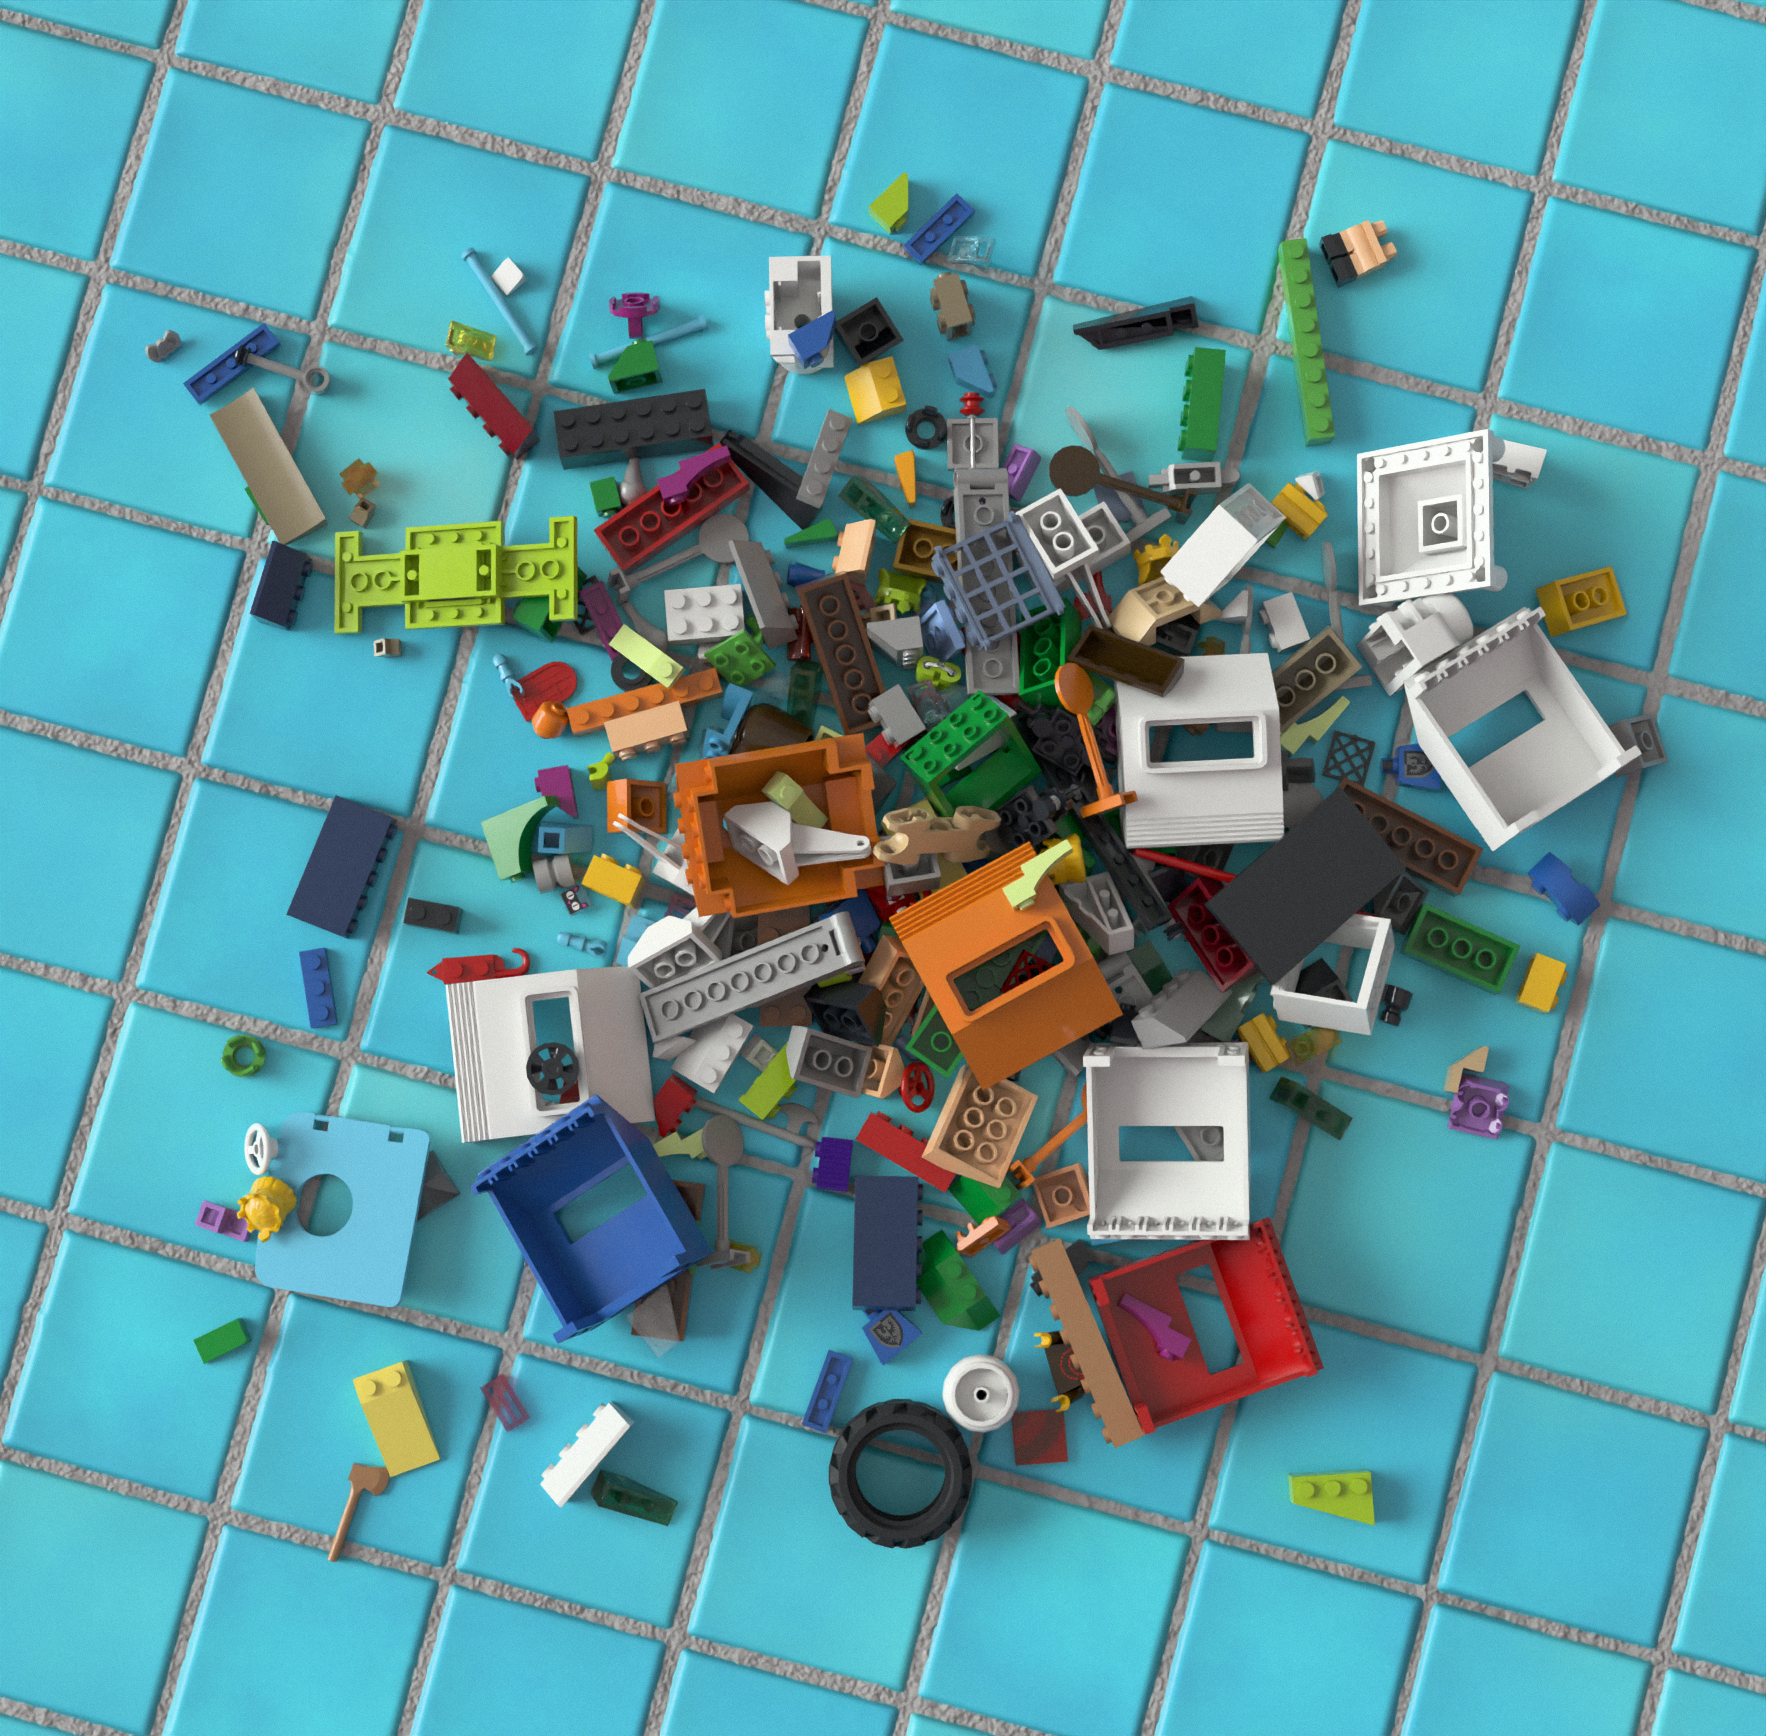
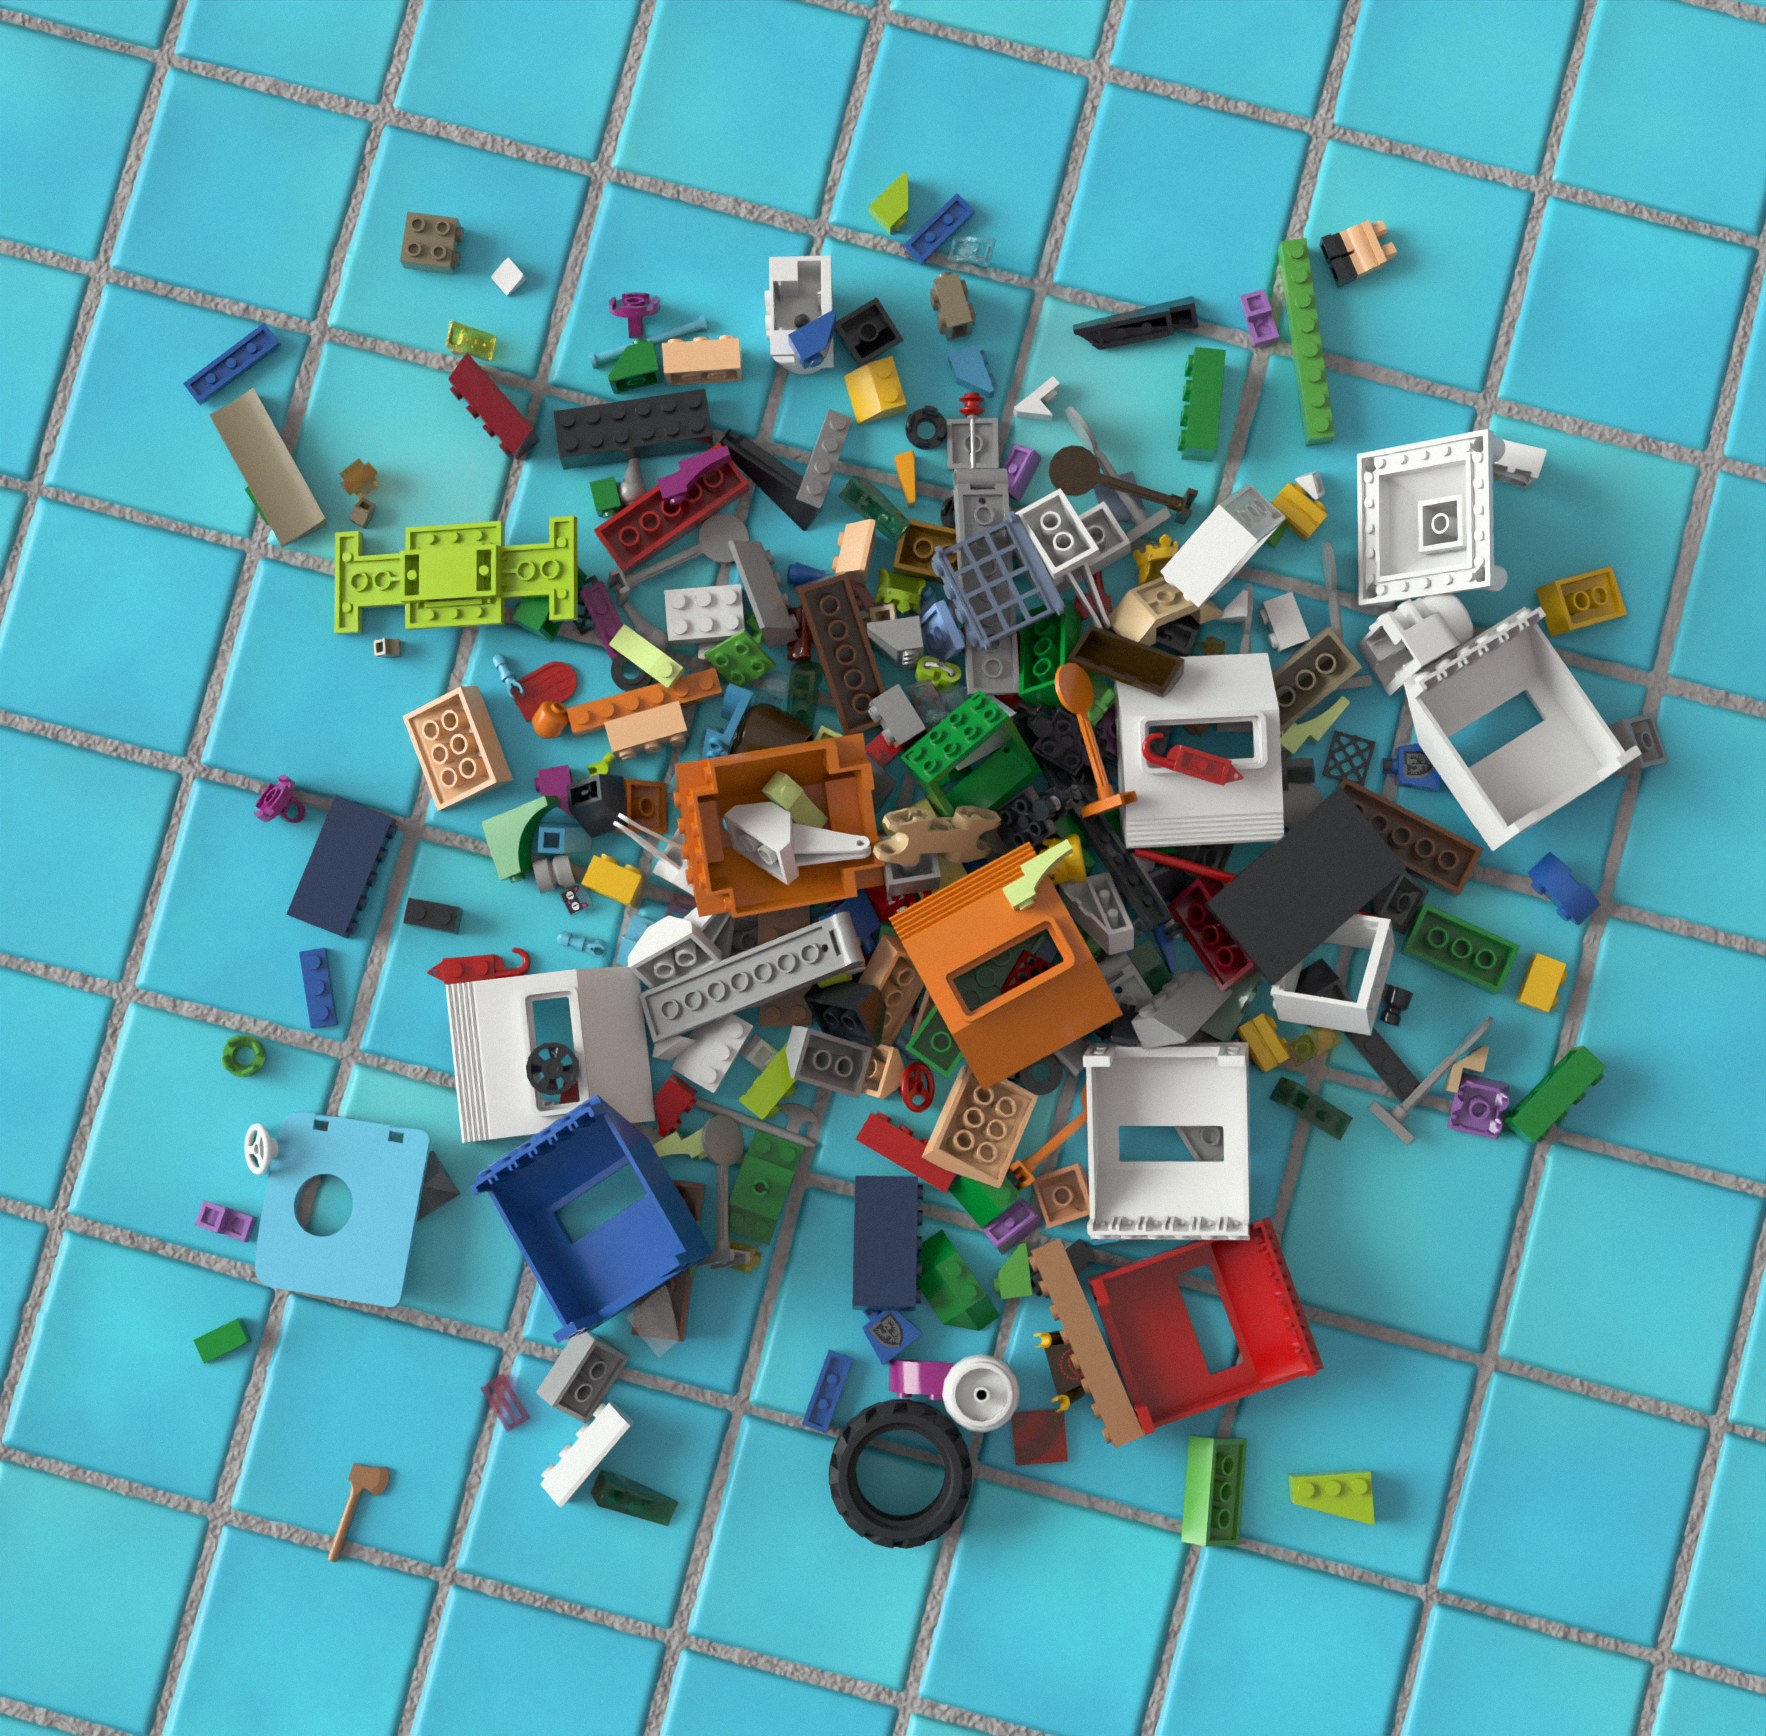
light grey piece [145,330,181,363] -> none
light grey piece [235,345,331,395] -> none
yellow hair [237,1176,297,1243] -> none
dark blue slope [249,540,313,631] -> none
light yellow slope [352,1360,441,1477] -> none
medium azure bar [461,247,538,356] -> none
green slope [784,518,838,548] -> none
dark purple brick [812,1137,853,1192] -> none
orange plate [956,1216,1011,1257] -> none
magenta slope [1117,1293,1192,1362] -> none
light grey hinge [1148,462,1240,496] -> none
none -> magenta tile [254,774,306,823]
none -> dark tan brick [400,212,464,275]
none -> light nougat slope [403,686,514,811]
none -> light grey slope [536,1331,630,1423]
none -> black slope [567,774,628,838]
none -> light nougat brick [662,335,743,386]
none -> green brick [728,1130,805,1245]
none -> magenta brick [889,1359,954,1400]
none -> bright green slope [993,1242,1032,1299]
none -> white slope [1013,376,1060,421]
none -> black piece [1020,1054,1063,1095]
none -> red plate [1142,733,1244,786]
none -> blue slope [1152,924,1176,974]
none -> bright green slope [1181,1435,1247,1546]
none -> medium lavender slope [1240,289,1279,348]
none -> black plate [1342,1027,1420,1103]
none -> light grey piece [1367,1015,1493,1145]
none -> green brick [1502,1045,1607,1143]

